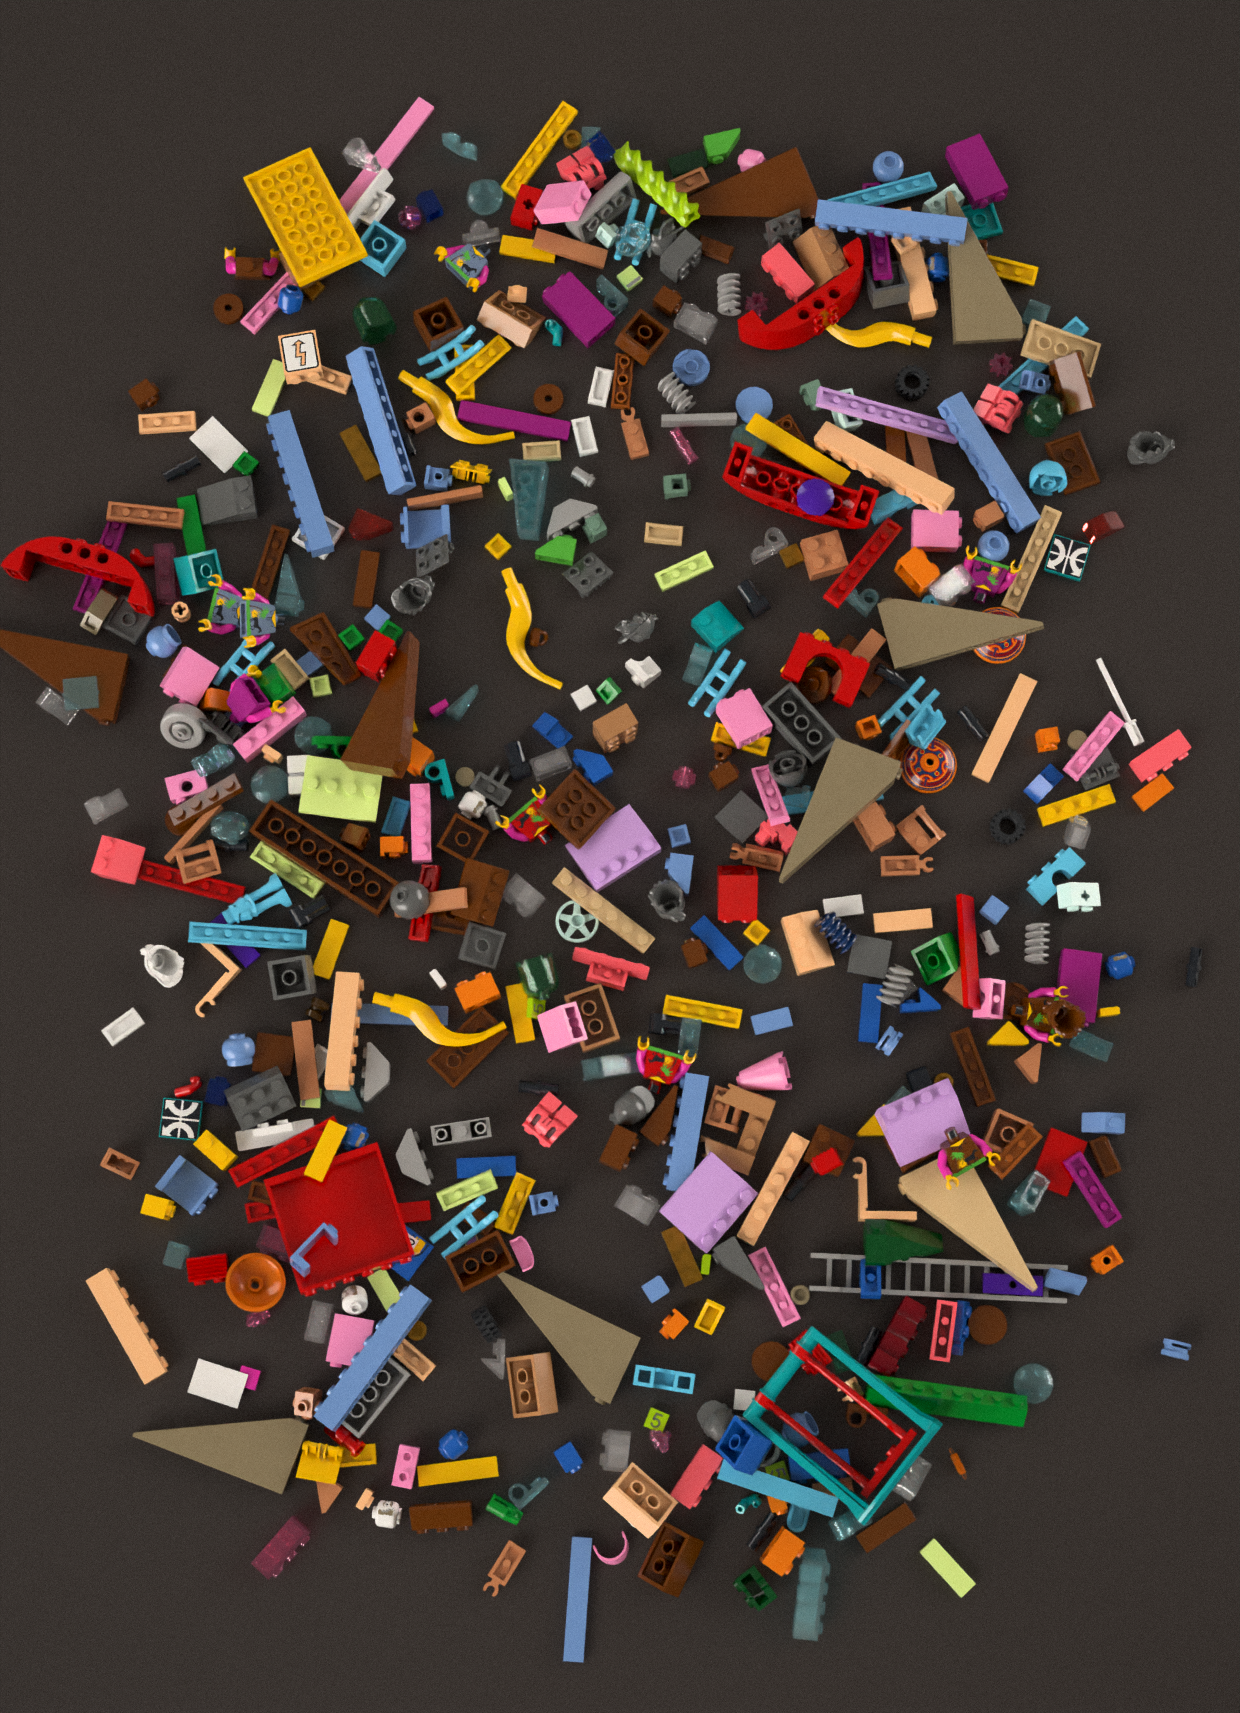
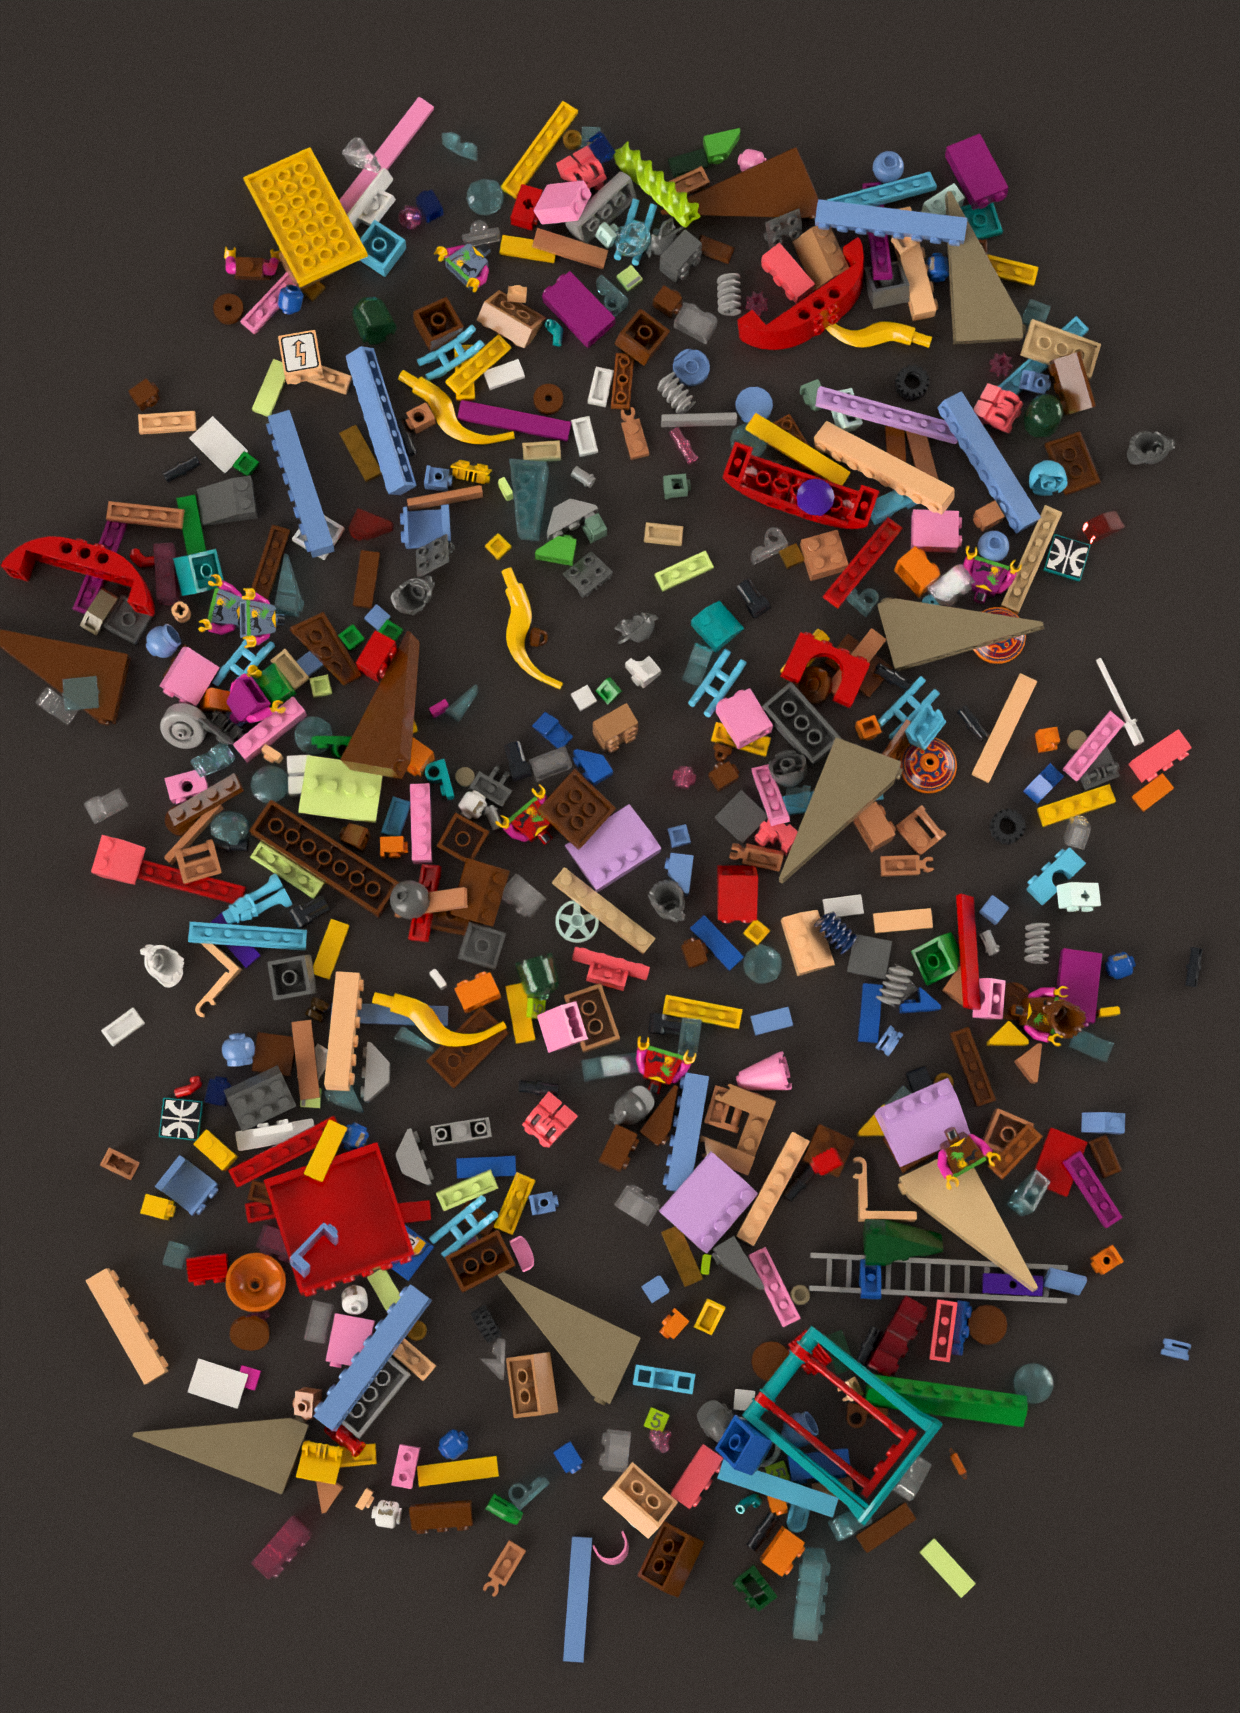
none -> reddish brown tile [230,1315,270,1351]
none -> clear light blue slope [394,1026,435,1053]
none -> white tile [484,359,525,390]

